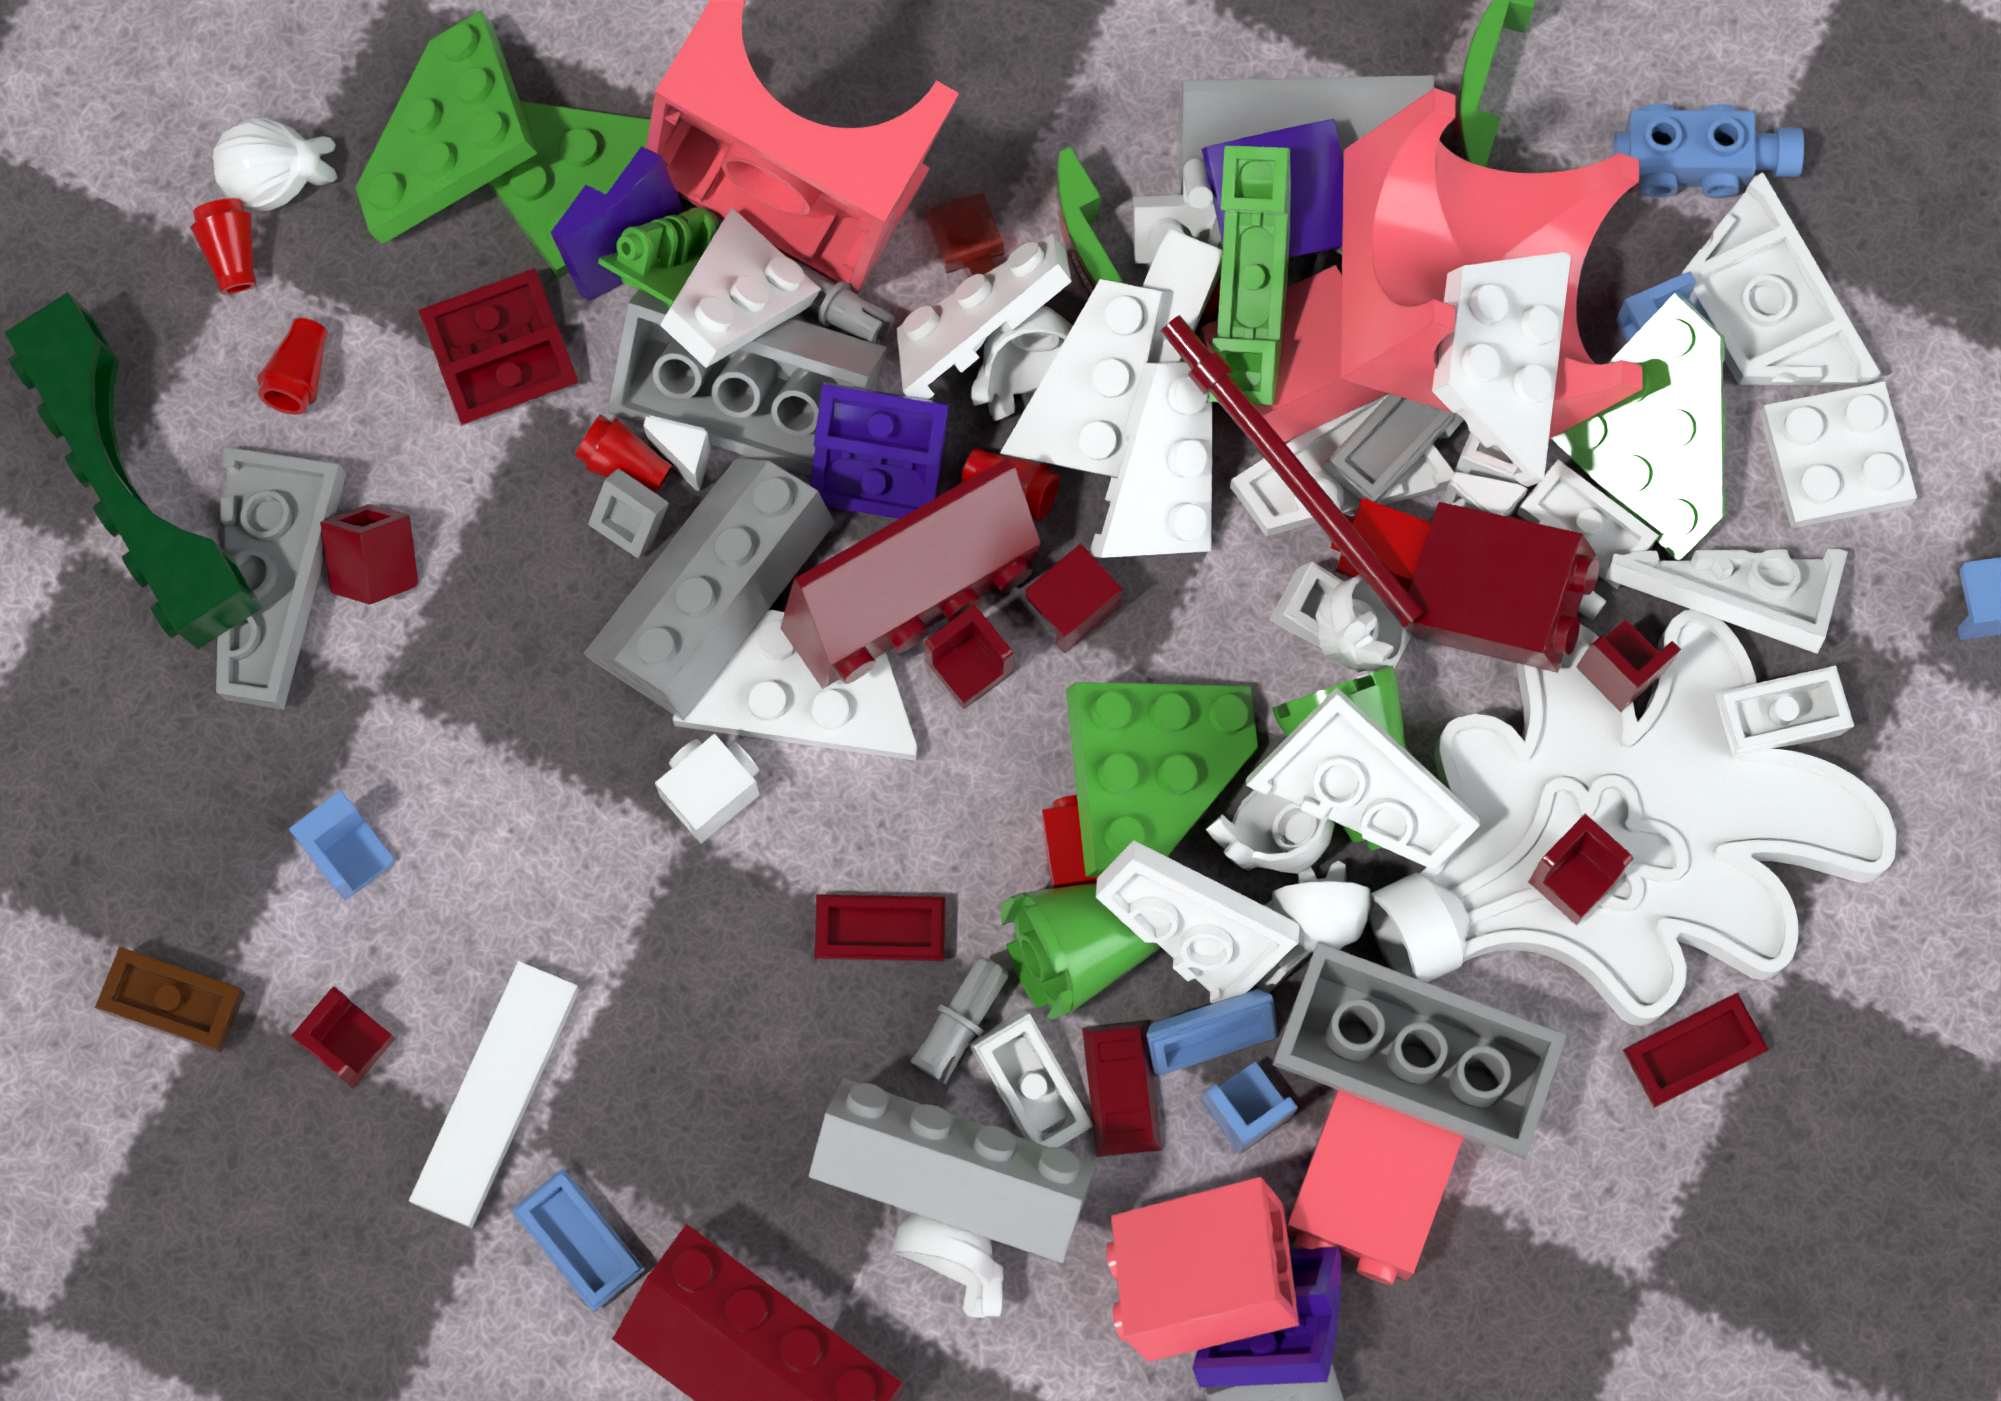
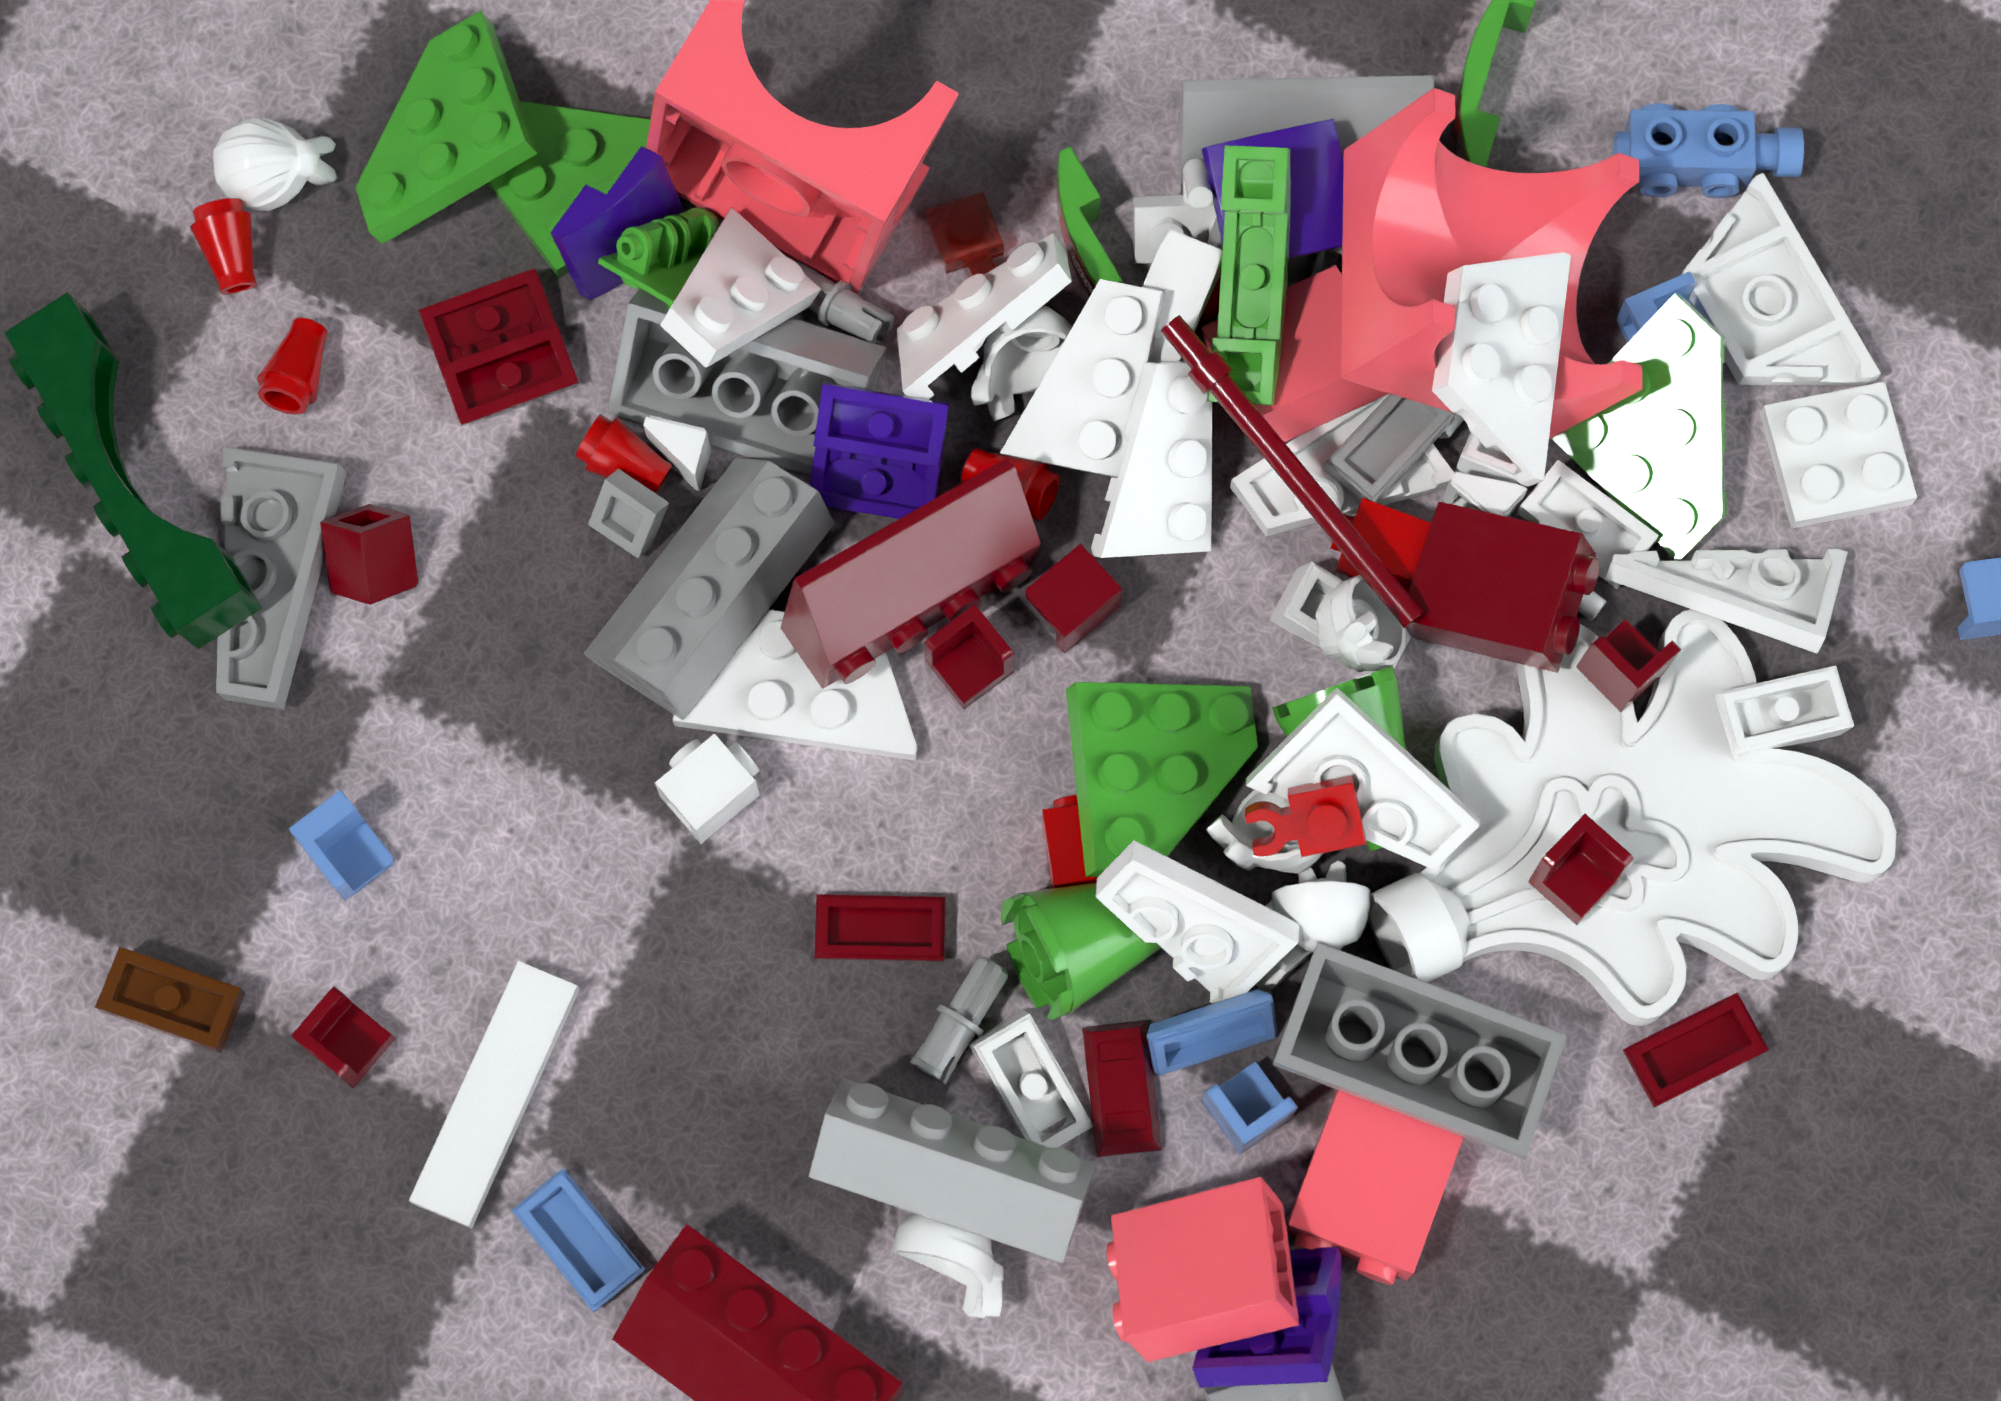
none -> red plate [1245,775,1366,857]

